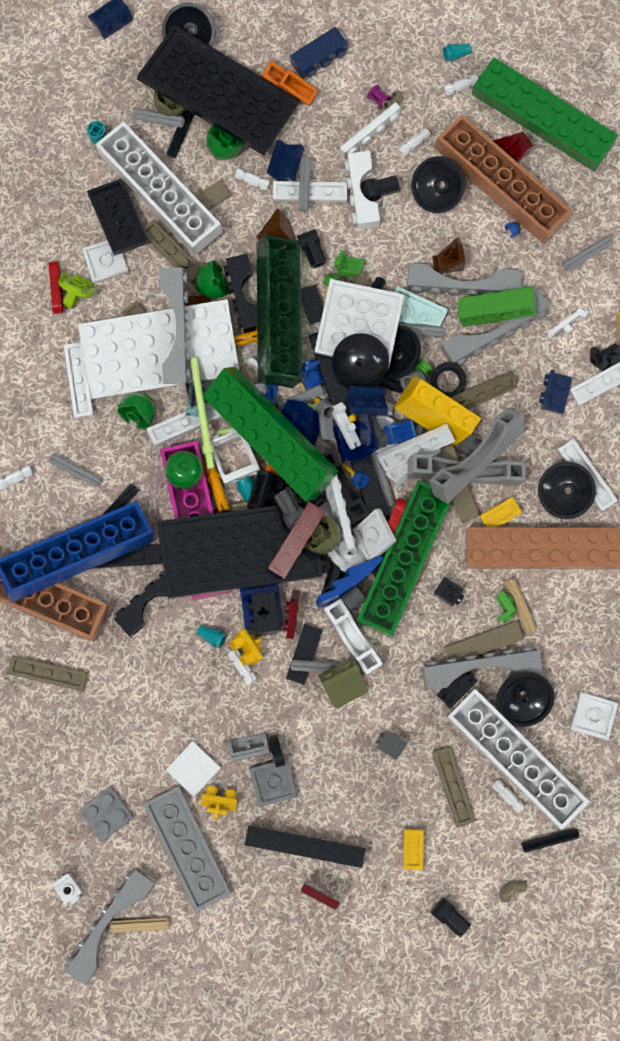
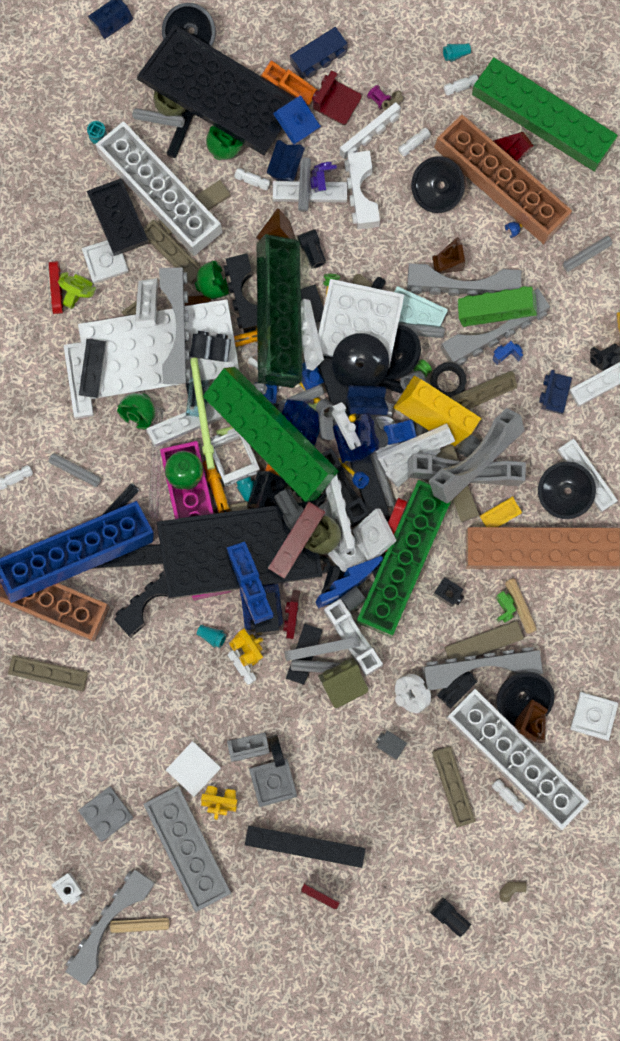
bright green bracket [335,250,365,278] -> none
black piece [361,175,400,202] -> none
yellow plate [403,829,424,870] -> none
black axle [521,828,580,853] -> none
white piece [547,308,589,338] -> none
none -> black tile [79,339,106,398]
none -> white plate [135,278,158,328]
none -> black brick [190,331,231,363]
none -> blue slope [227,542,273,624]
none -> blue plate [273,95,321,145]
none -> light grey beam [284,637,360,661]
none -> white plate [294,299,324,370]
none -> dark purple bracket [310,162,337,193]
none -> dark red bracket [312,70,362,125]
none -> white plate [395,674,431,714]
none -> blue bracket [492,341,523,365]
none -> reddish brown slope [514,700,548,743]

